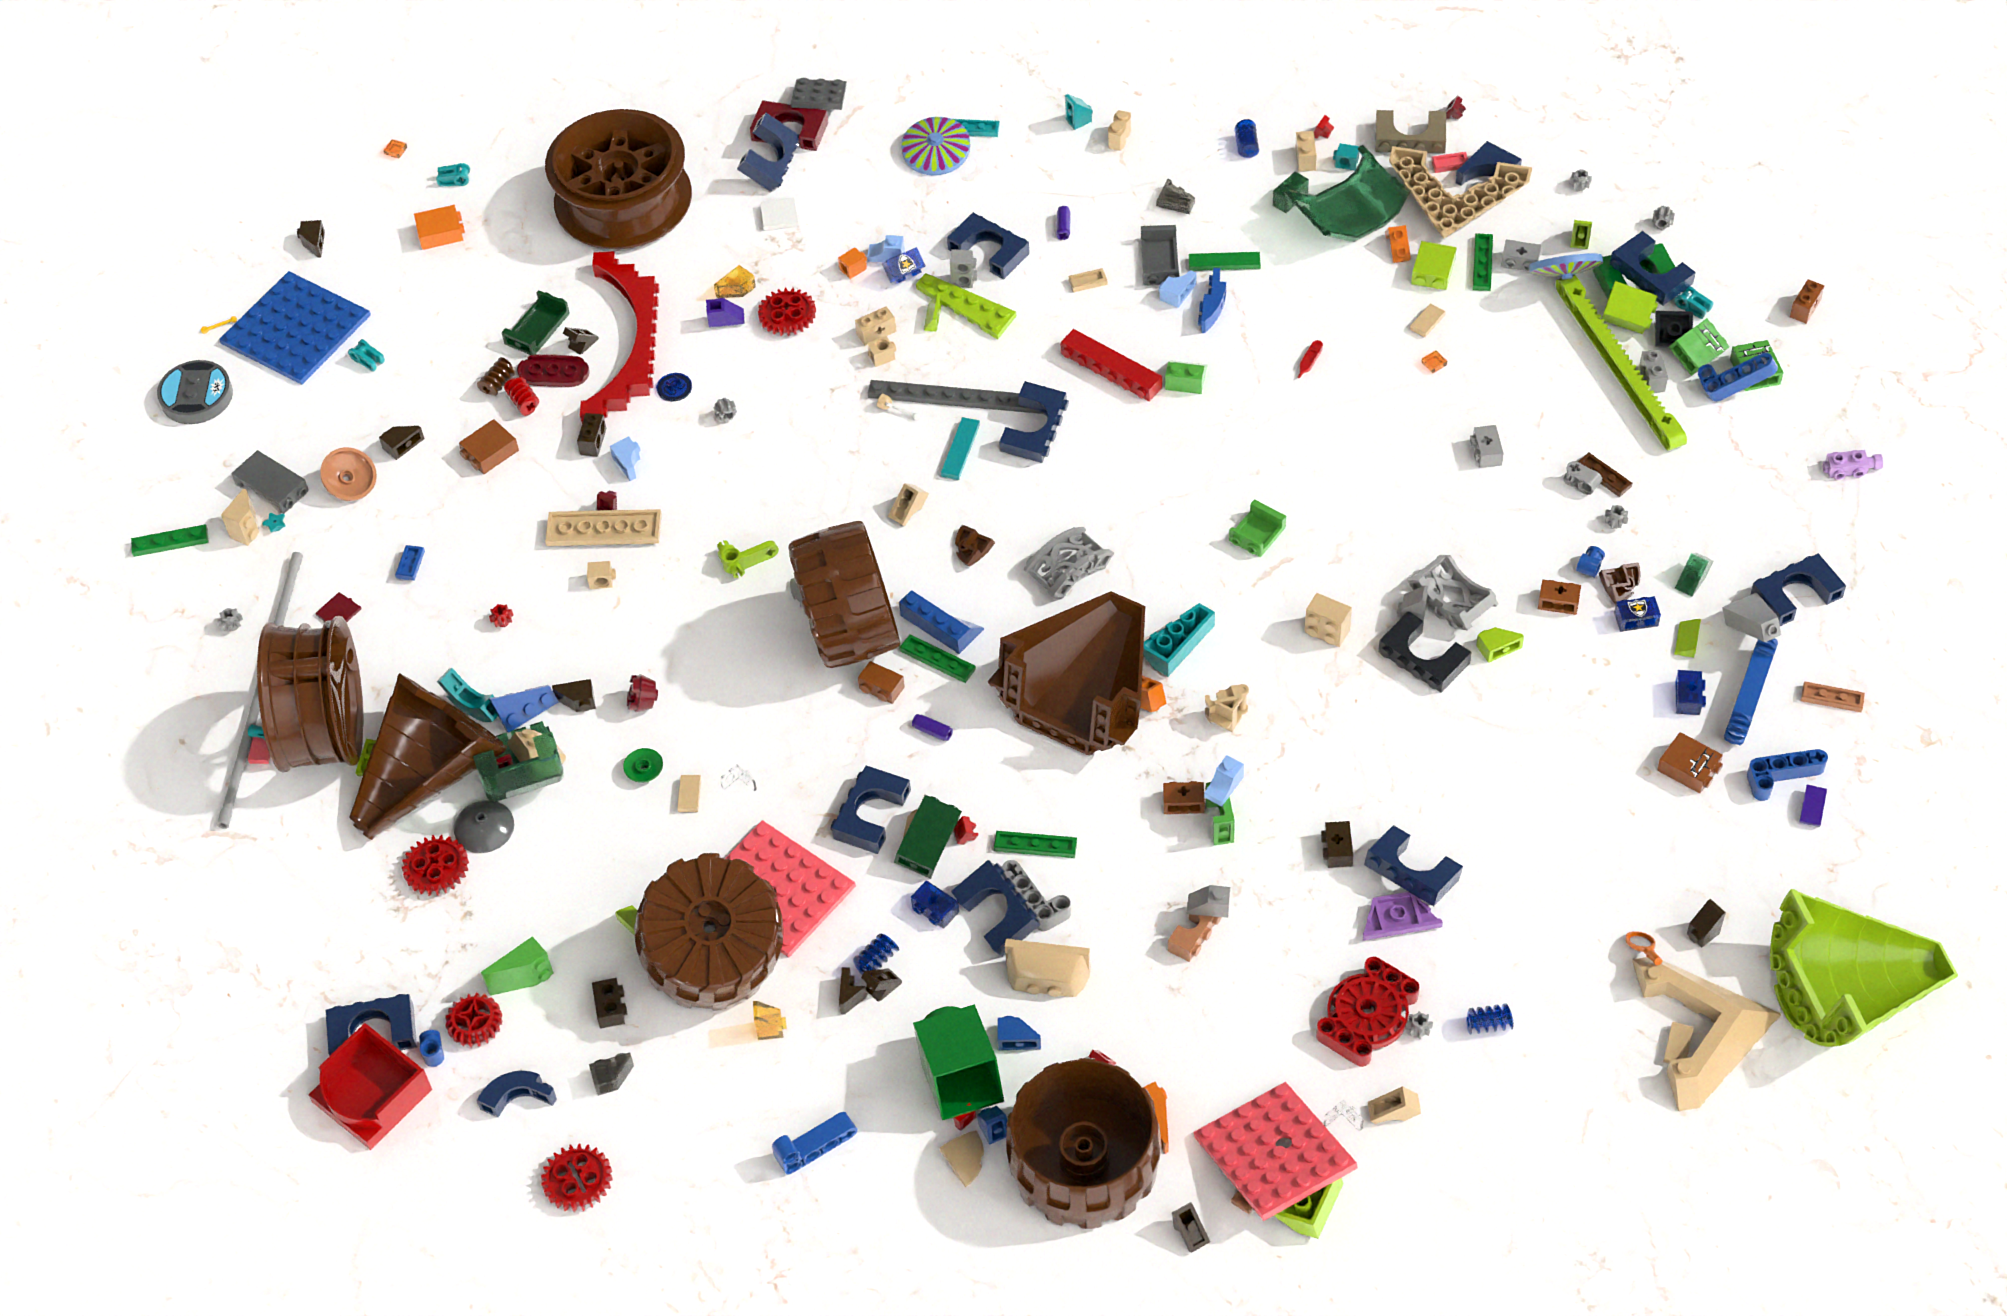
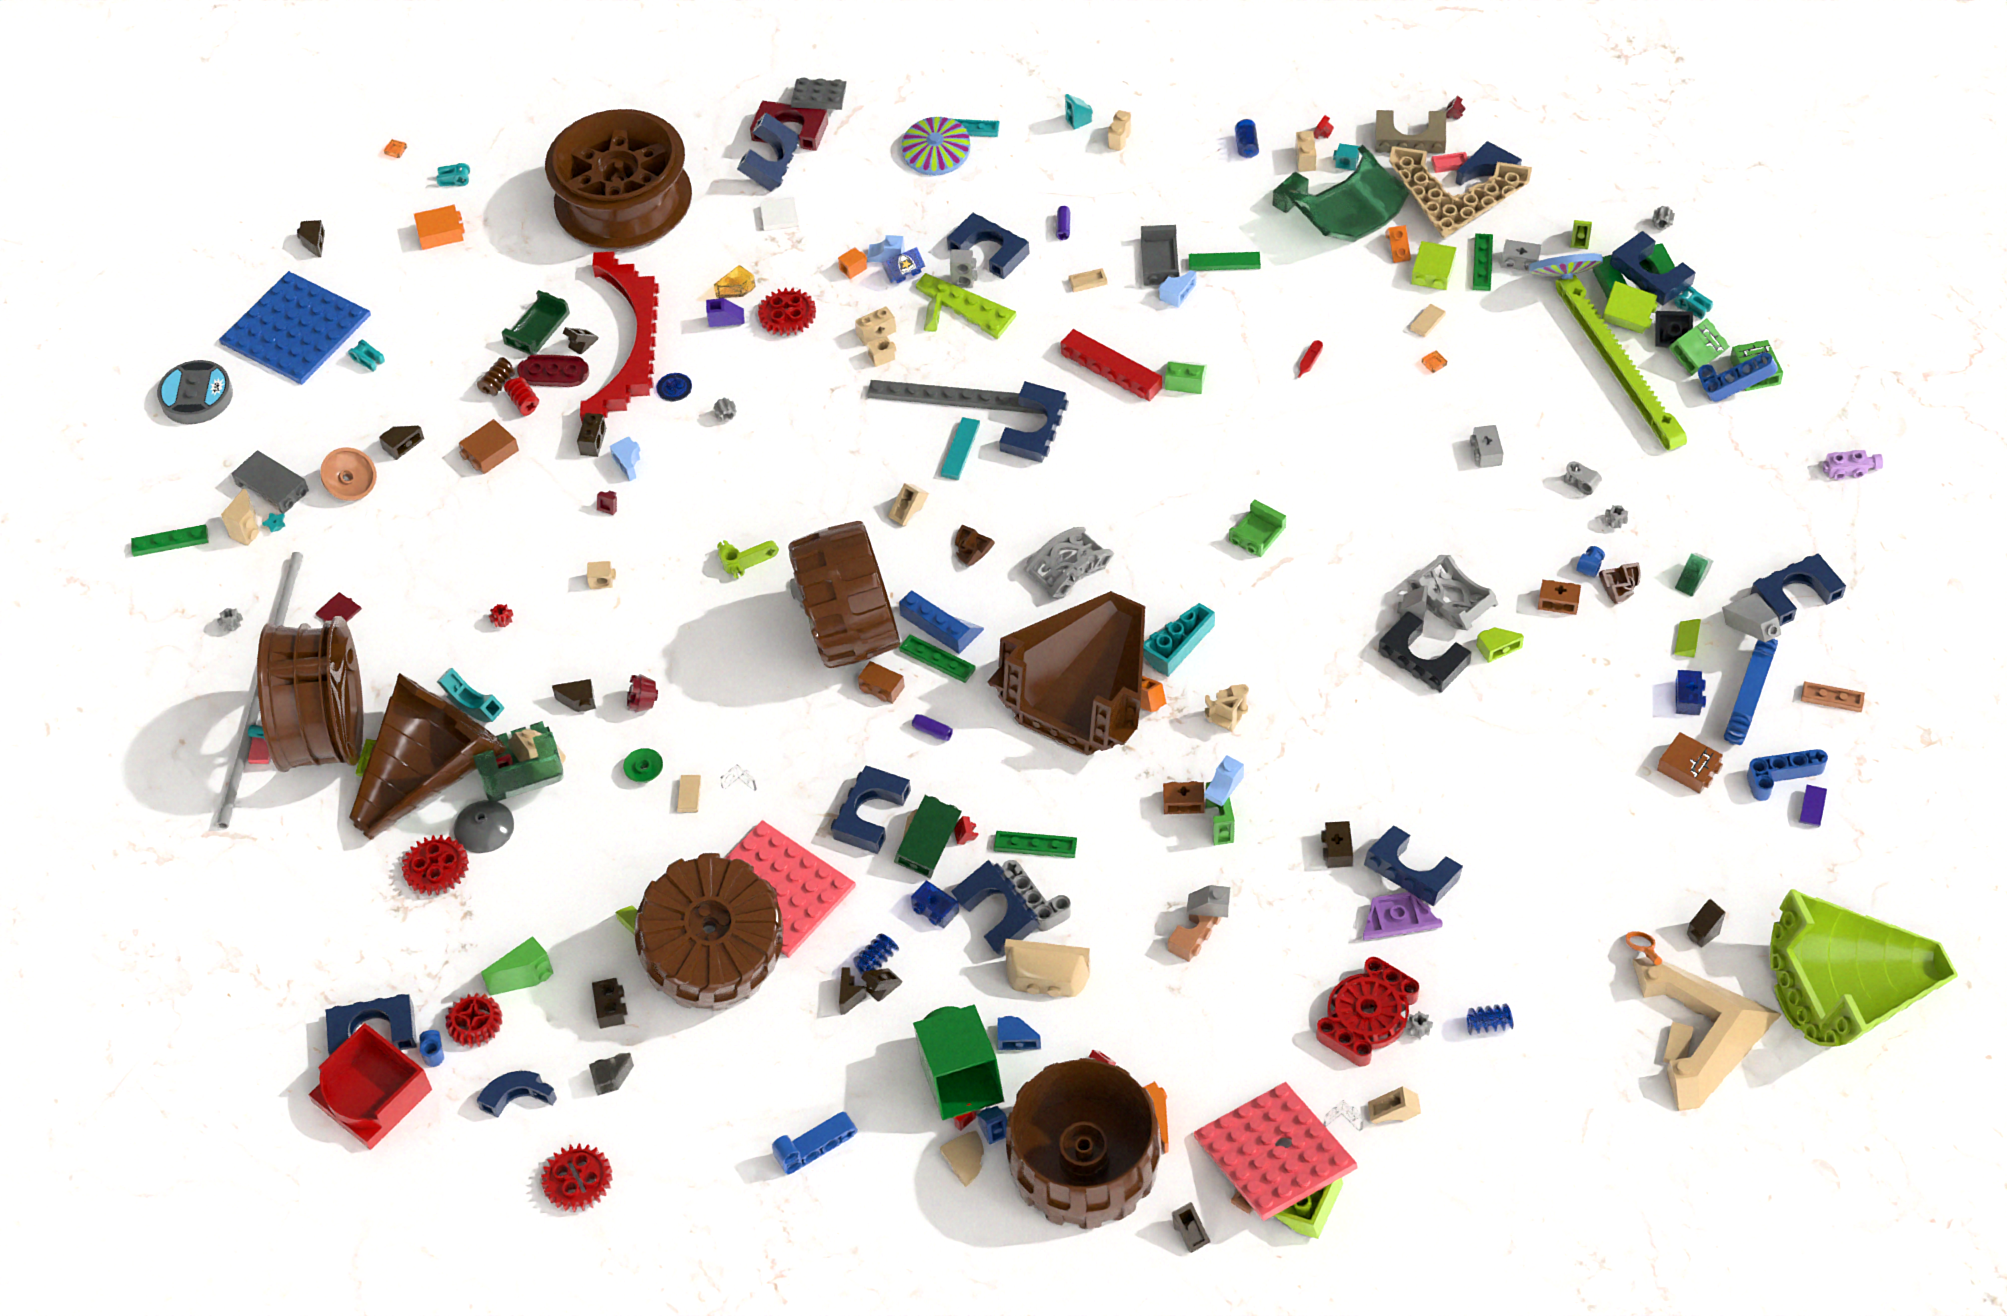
yellow hinge [201,316,237,334] -> none
blue plate [395,545,425,581] -> none
wing [488,685,559,733] -> none
tan plate [545,509,662,546] -> none
clear yellow slope [753,1001,787,1040] -> none
hinge [877,394,920,420] -> none
clear smoke wing [1156,178,1195,214] -> none
blue slope [1198,268,1227,333] -> none
tan brick [1305,592,1352,647] -> none
light grey gear [1569,169,1592,191] -> none
reddish brown tile [1577,452,1633,497] -> none
clear blue brick [1614,596,1661,632] -> none
light grey brick [1639,350,1668,393] -> none
dark orange brick [1790,279,1825,324] -> none

